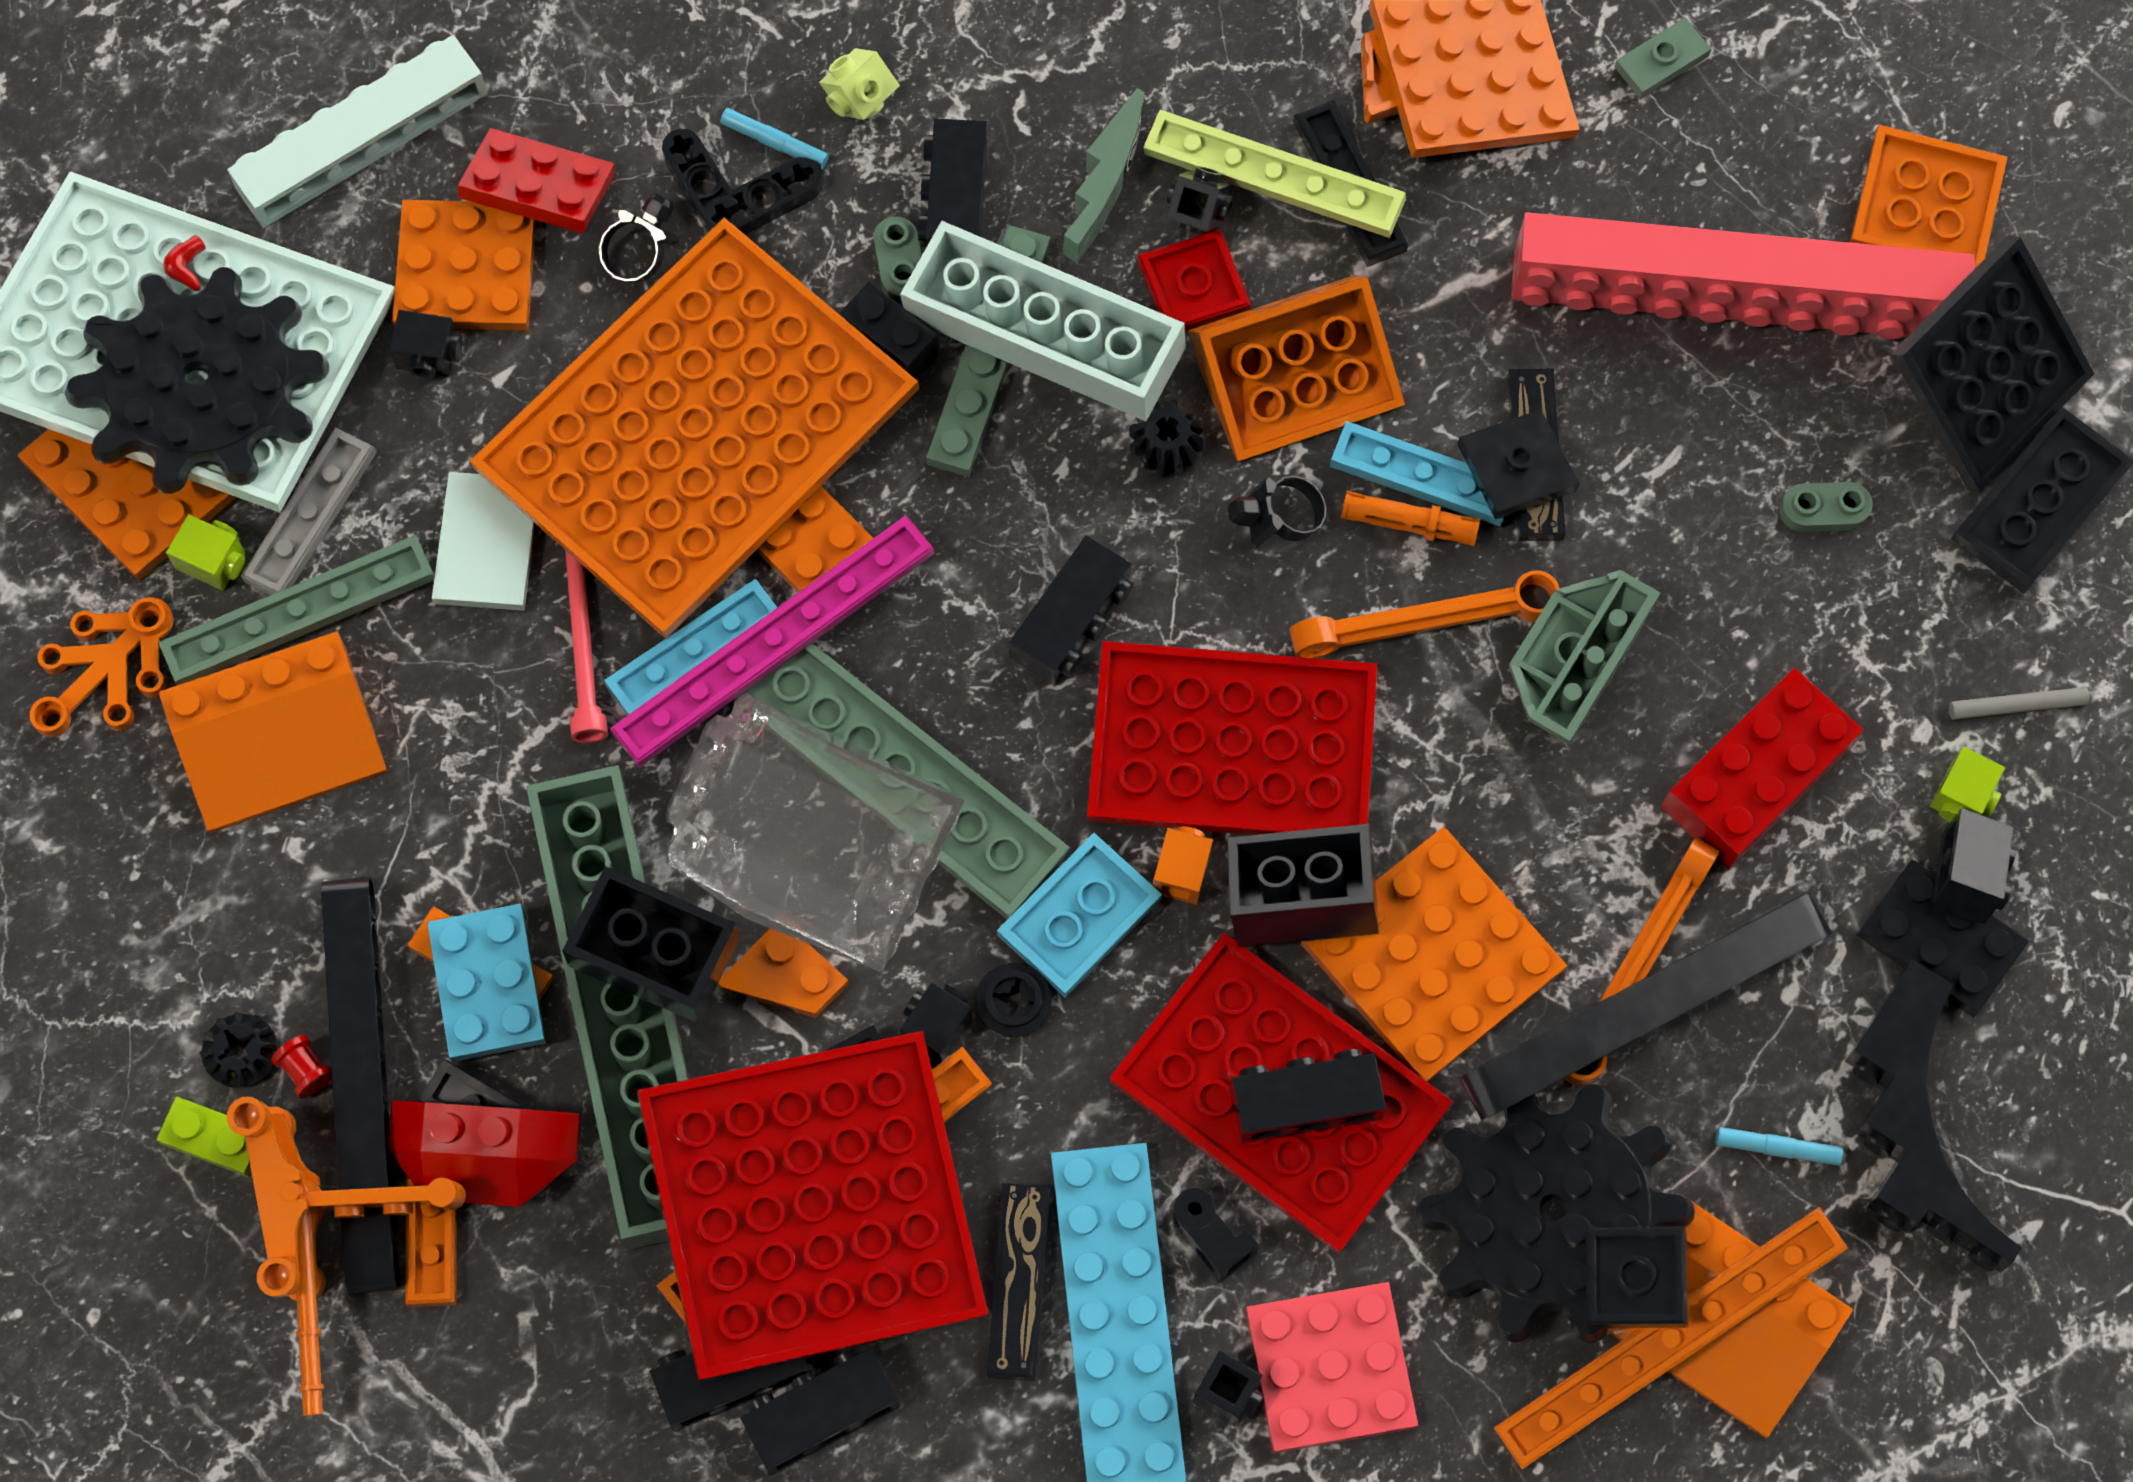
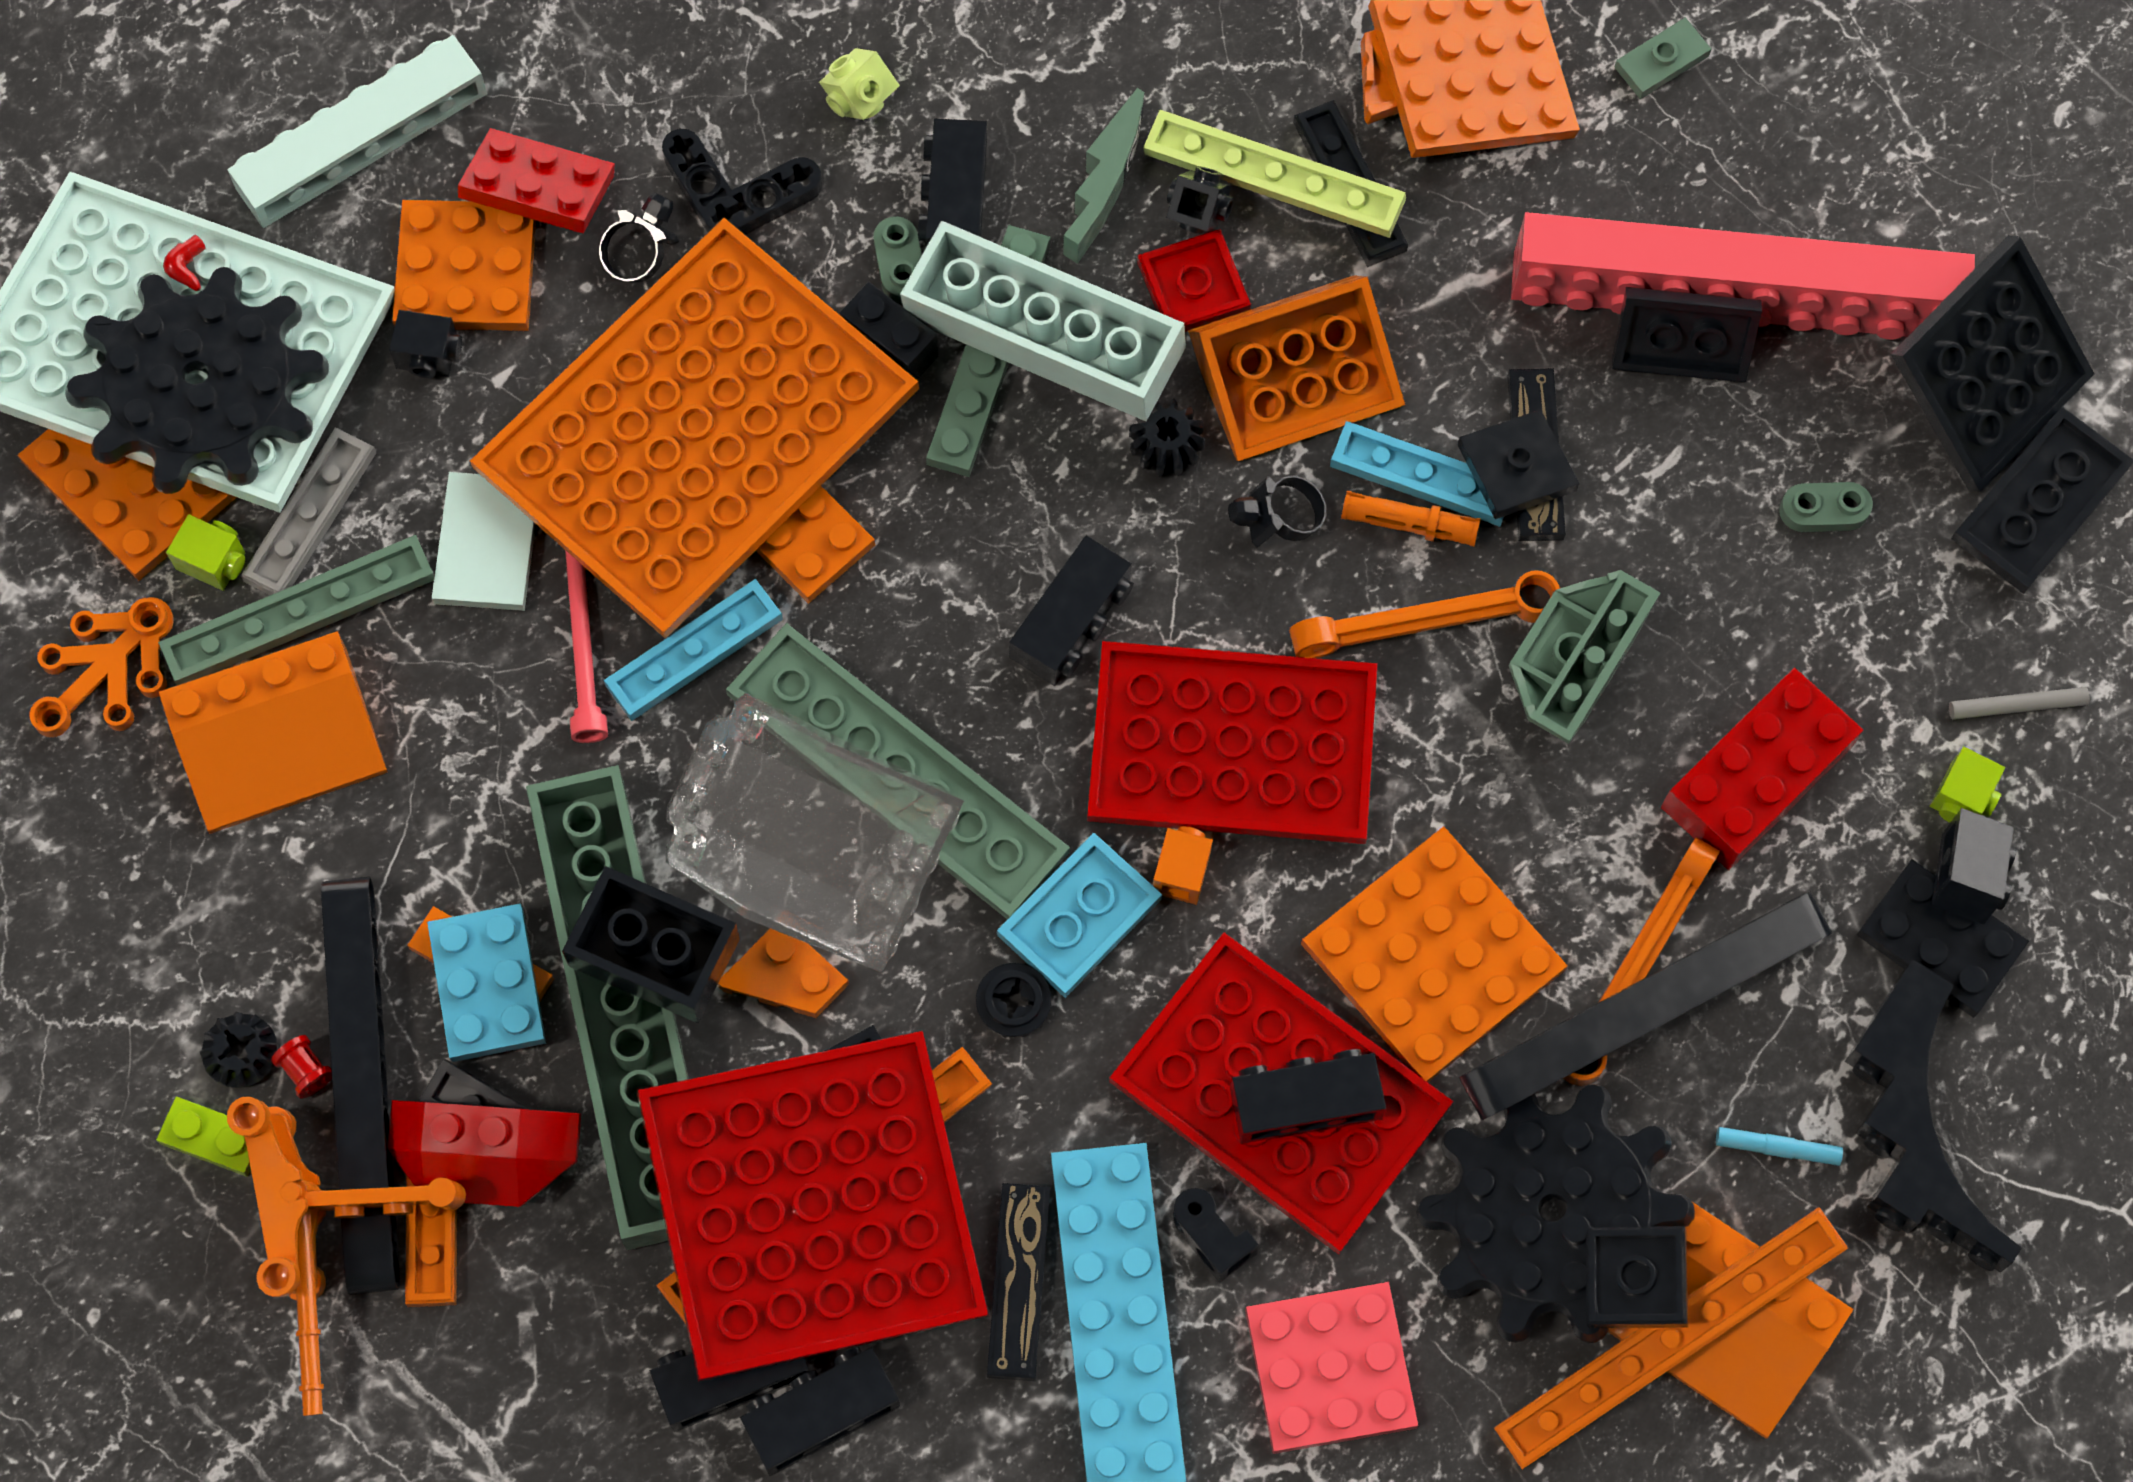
dark pink tile [610,515,934,768] -> none
medium azure piece [720,108,829,170] -> none
black brick [900,982,972,1064] -> none
black brick [1193,1351,1264,1427] -> none
black brick [1228,824,1379,947] -> none
orange plate [1849,125,2007,268] -> none
none -> black plate [1612,287,1762,382]

